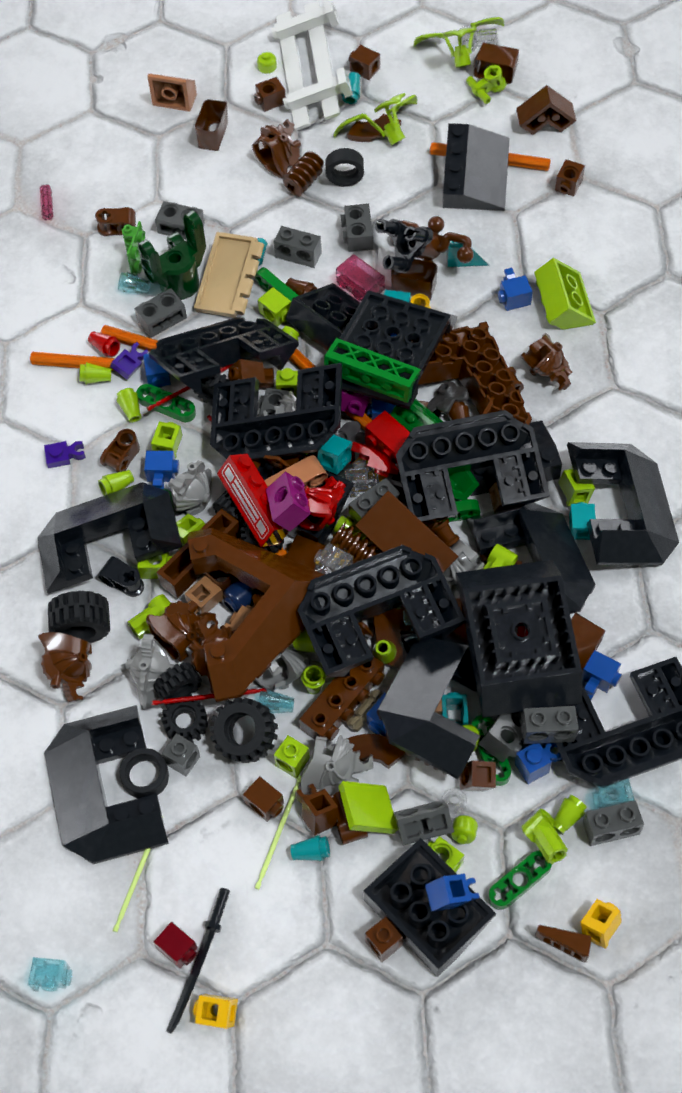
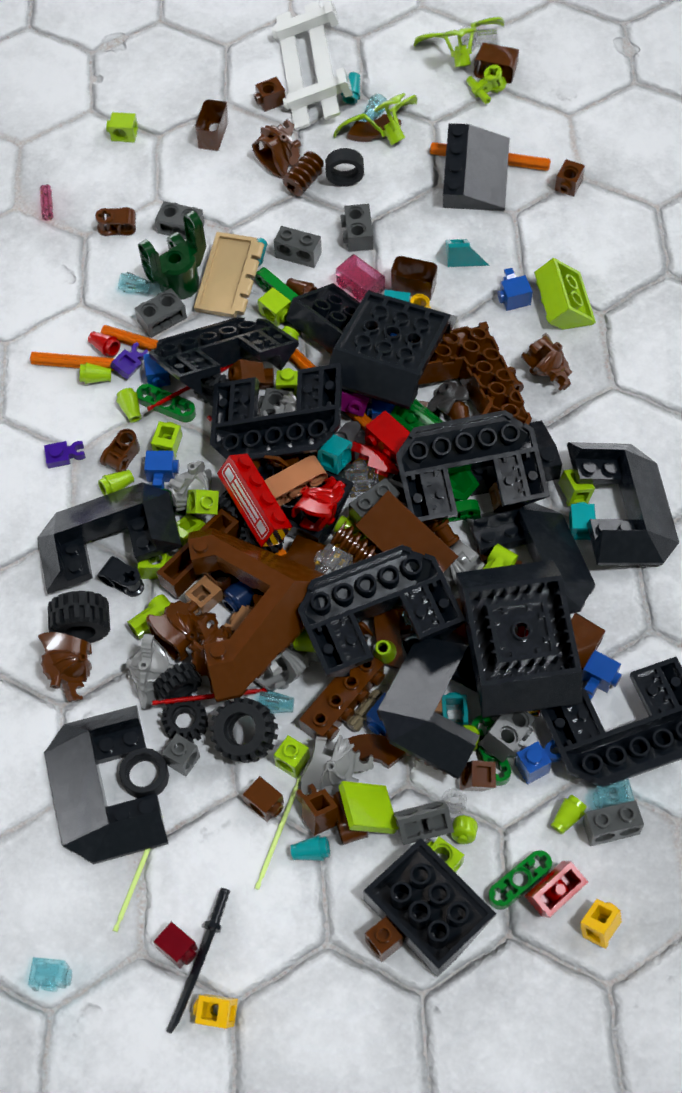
bright green hinge [122,221,145,281] -> none
nougat slope [147,74,197,112] -> none
lime piece [257,52,277,74] -> none
magenta brick [266,471,310,532] -> none
lime cone [301,665,326,695] -> none
green fence [324,338,421,403] -> none
reddish brown brick [349,44,380,80] -> none
wheel [375,216,474,273] -> none
blue brick [425,874,480,912] -> none
reddish brown brick [516,85,576,135] -> none
dark grey brick [520,706,579,744] -> none
lime piece [521,809,568,864] -> none
reddish brown slope [535,925,592,963] -> none
none -> lime brick [106,112,138,143]
none -> lime brick [186,489,219,515]
none -> clear light blue cone [362,93,387,122]
none -> brick [525,861,588,918]

